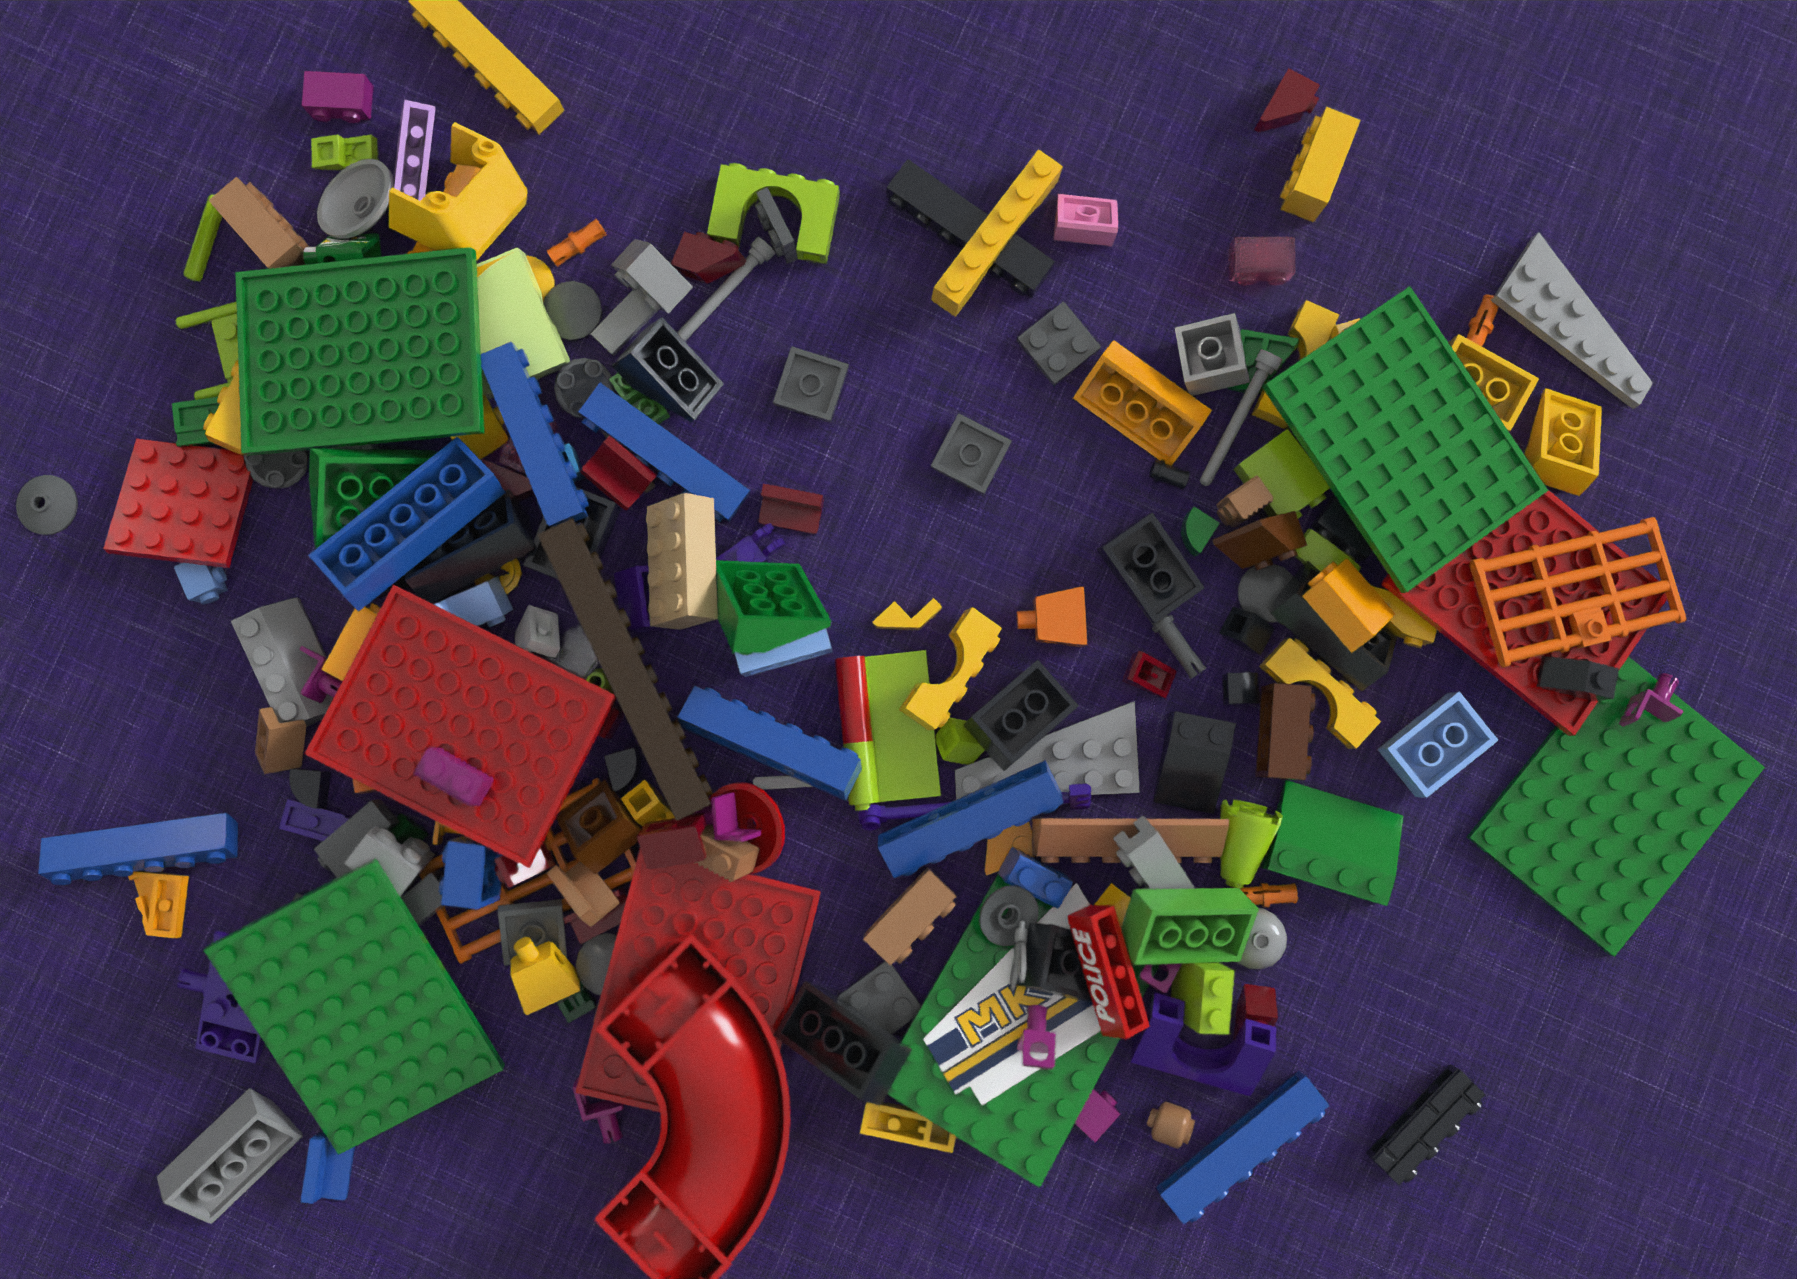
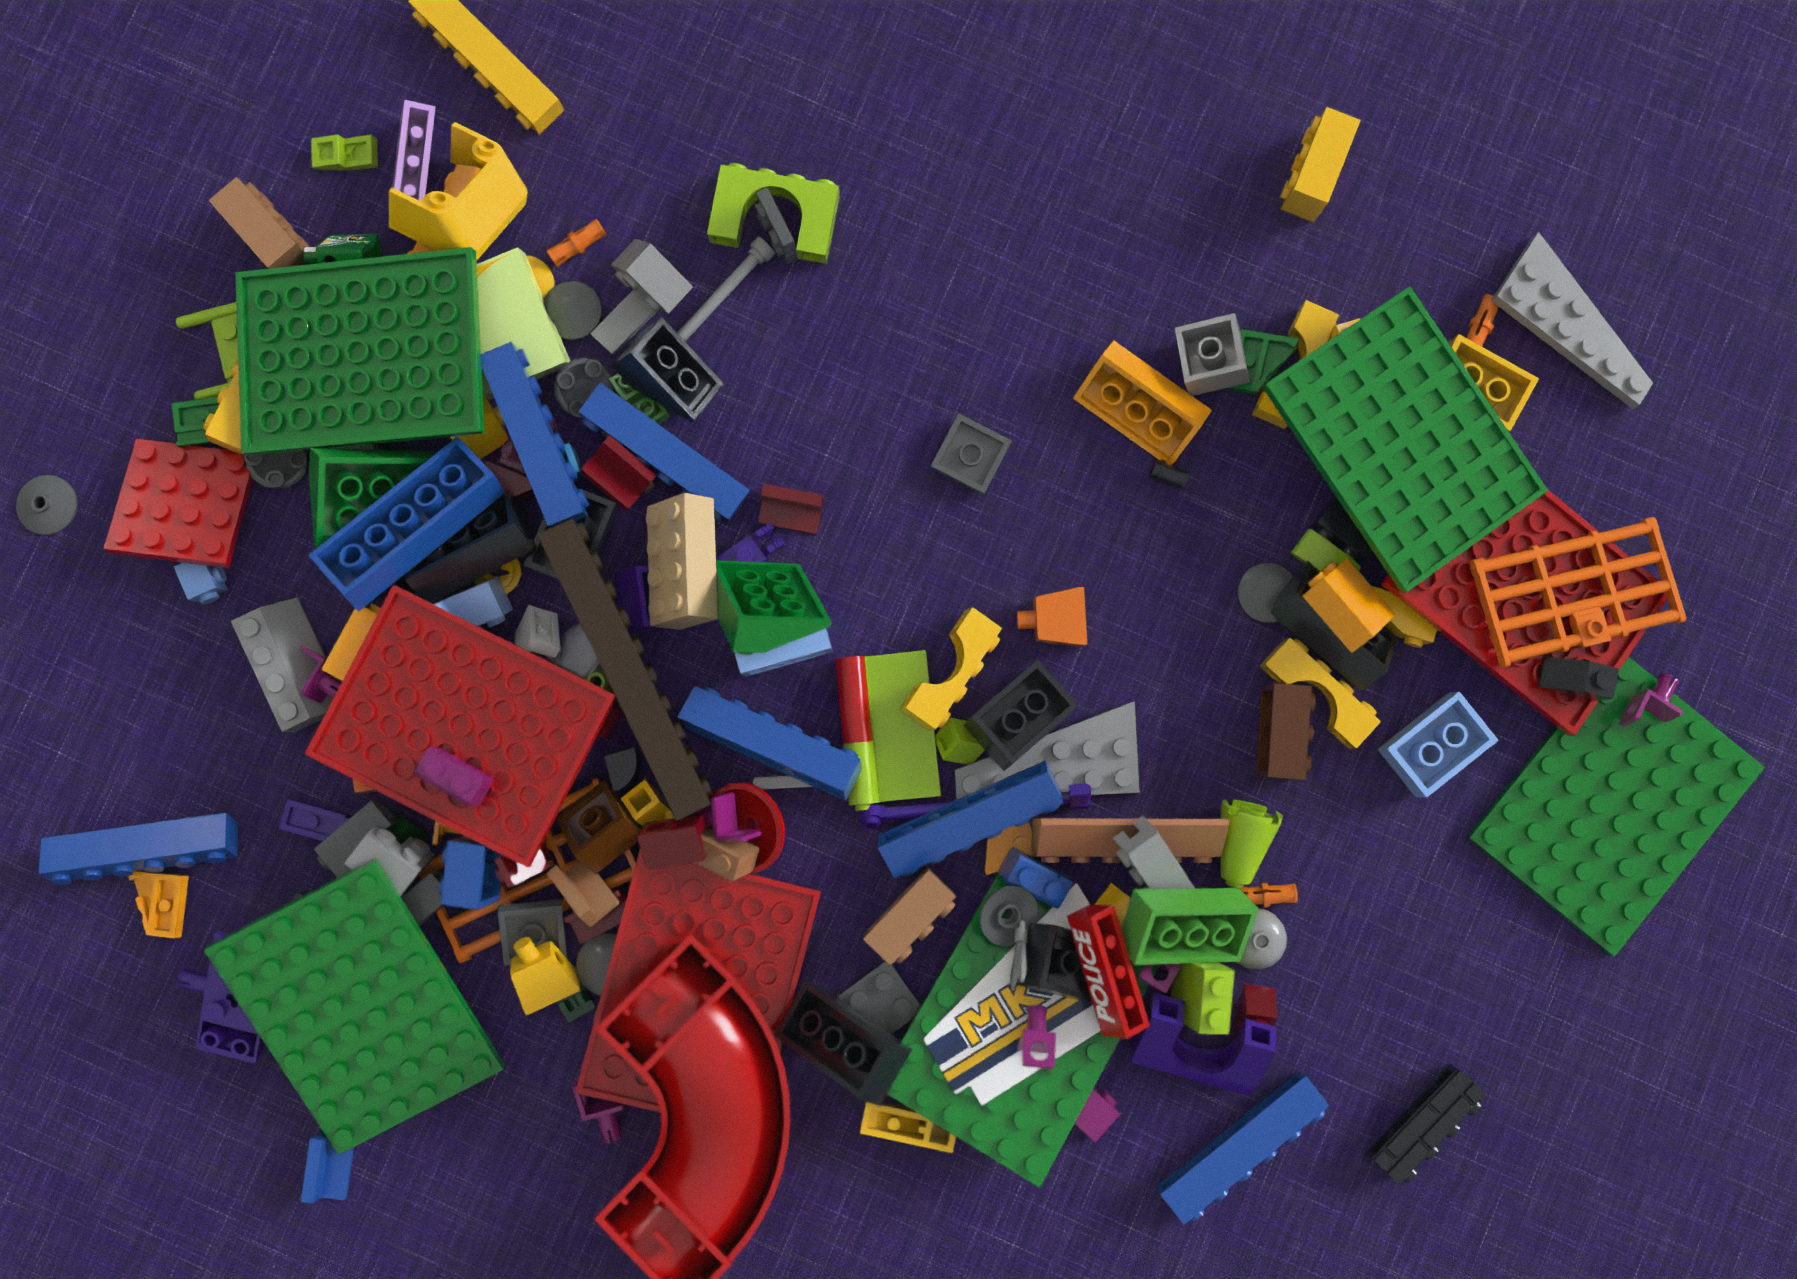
light grey slope [157,1088,303,1224] -> none
lime axle [183,194,222,282] -> none
medium nougat panel [255,707,306,774] -> none
black brick [289,769,331,809] -> none
magenta brick [302,71,373,123] -> none
light grey dish [317,159,394,239] -> none
dark red slope [671,232,746,284] -> none
dark grey plate [773,346,849,423] -> none
yellow slope [872,598,942,630] -> none
black brick [887,159,1055,298] -> none
yellow arch [931,149,1063,317] -> none
dark grey plate [1016,301,1101,386] -> none
bright pink slope [1053,194,1118,246] -> none
black slope [1097,512,1204,623] -> none
dark red slope [1122,651,1177,699] -> none
dark grey pin [1138,605,1206,679] -> none
medium nougat head [1147,1102,1195,1148] -> none
black slope [1153,711,1236,814] -> none
green brick [1181,507,1220,557] -> none
light grey piece [1200,349,1283,486] -> none
reddish brown slope [1213,511,1307,571] -> none
medium nougat brick [1216,475,1273,528] -> none
black brick [1219,607,1274,655] -> none
black brick [1222,672,1260,705] -> none
clear pink brick [1229,237,1296,285] -> none
lime brick [1233,429,1330,519] -> none
dark red slope [1254,68,1320,133] -> none
green slope [1260,780,1403,906] -> none
yellow slope [1524,388,1602,496] -> none

